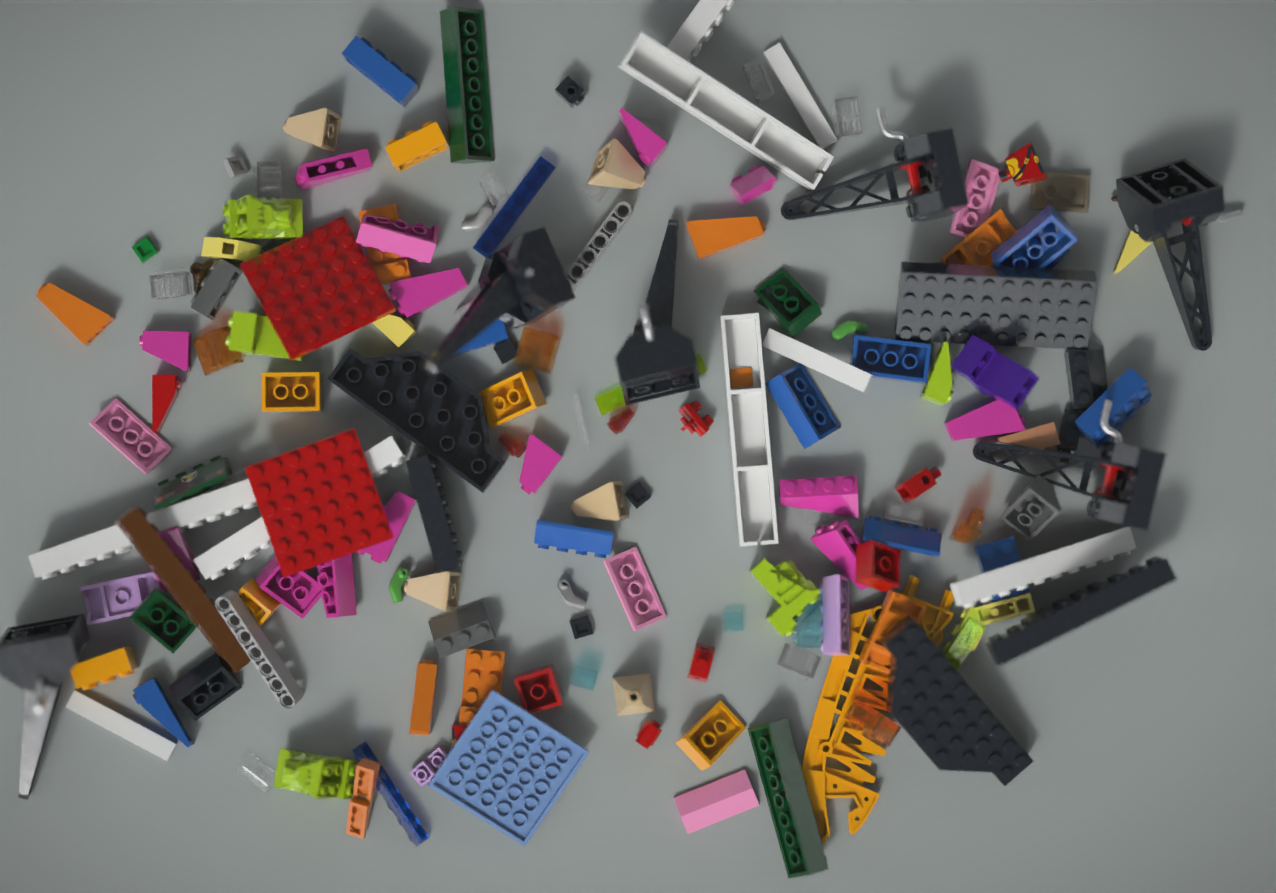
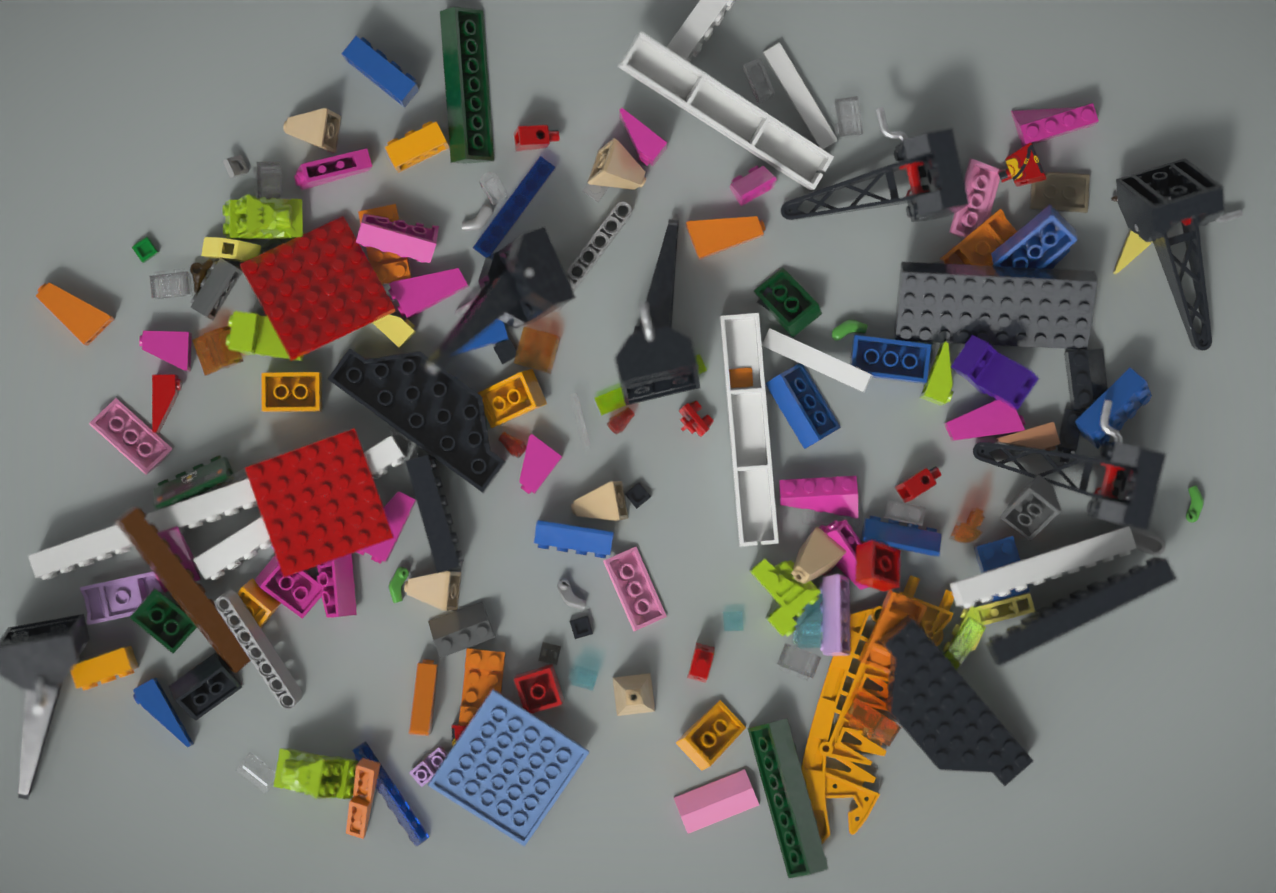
white tile [66,690,177,761] -> none
black brick [555,76,585,108] -> none
red brick [635,719,662,749] -> none
none -> red torso [514,125,559,151]
none -> clear smoke tile [538,642,561,665]
none -> tan slope [791,526,847,584]
none -> dark pink wedge [1011,103,1099,147]
none -> light grey tile [1131,529,1166,556]
none -> bright green arm [1186,485,1204,523]

